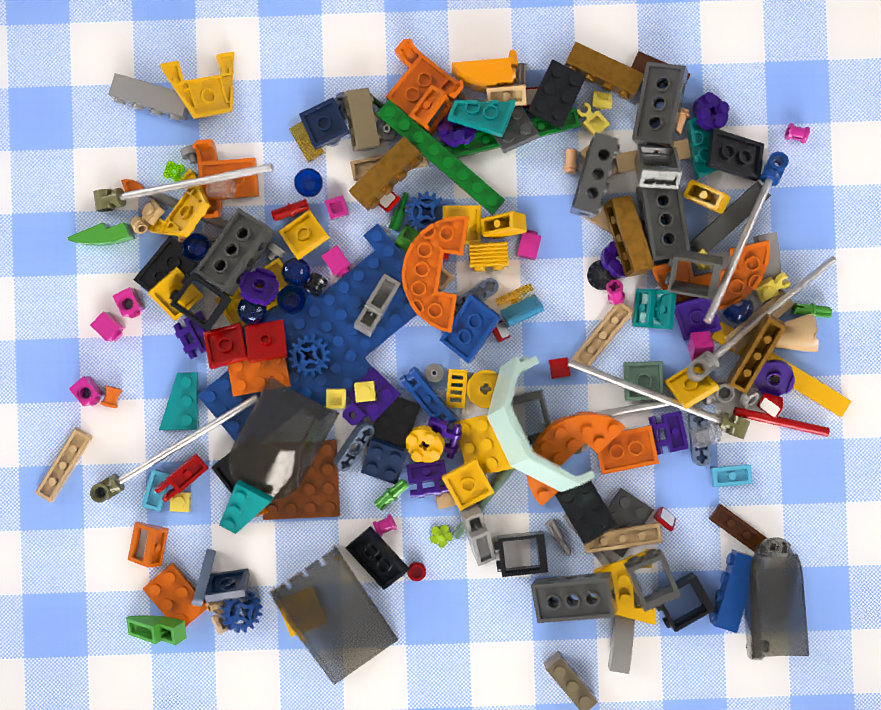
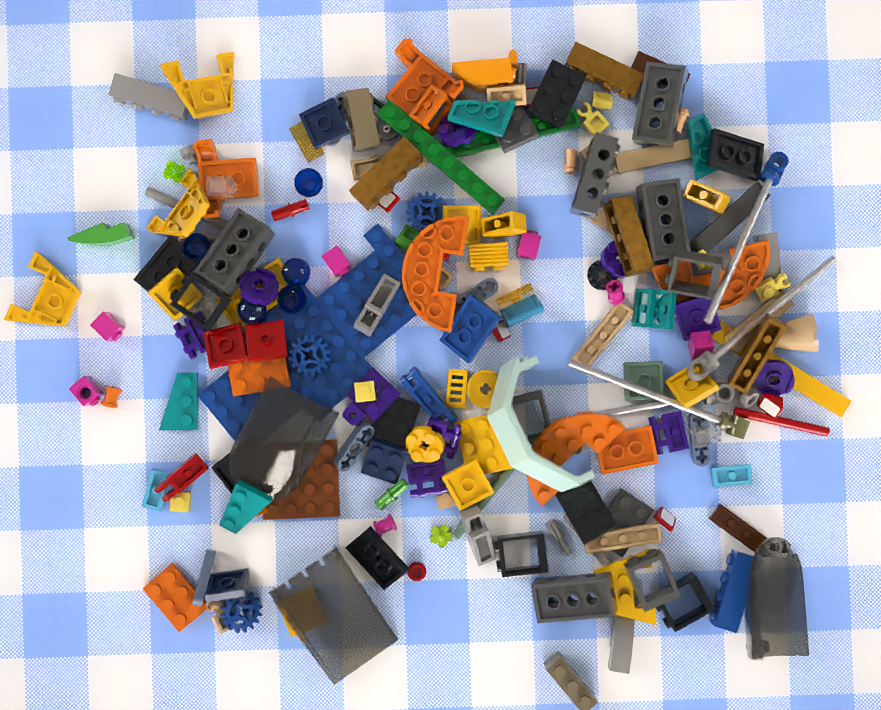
tan tile [35,427,93,503] -> none
flat silver piece [90,394,260,503] -> none
flat silver piece [93,163,274,212] -> none
dark pink brick [113,287,145,319] -> none
orange tile [121,179,144,192] -> none
bright green slope [126,615,187,646] -> none
orange tile [127,522,169,567] -> none
tan plate [130,198,165,234] -> none
light grey tile [266,242,287,261] -> none
yellow plate [278,210,330,260] -> none
black wheel [304,273,328,296] -> none
dark pink plate [325,195,349,220] -> none
light yellow plate [326,388,346,409] -> none
green axle [389,192,409,231] -> none
light grey tile [425,364,444,383] -> none
red tile [548,357,571,379] -> none
dark grey window [634,145,682,189] -> none
dark purple plate [692,92,729,132] -> none
clear blue hair [723,299,754,324] -> none
dark pink bush [784,123,810,144] -> none
bright green axle [792,302,832,318] -> none
none -> yellow wing [4,252,82,327]

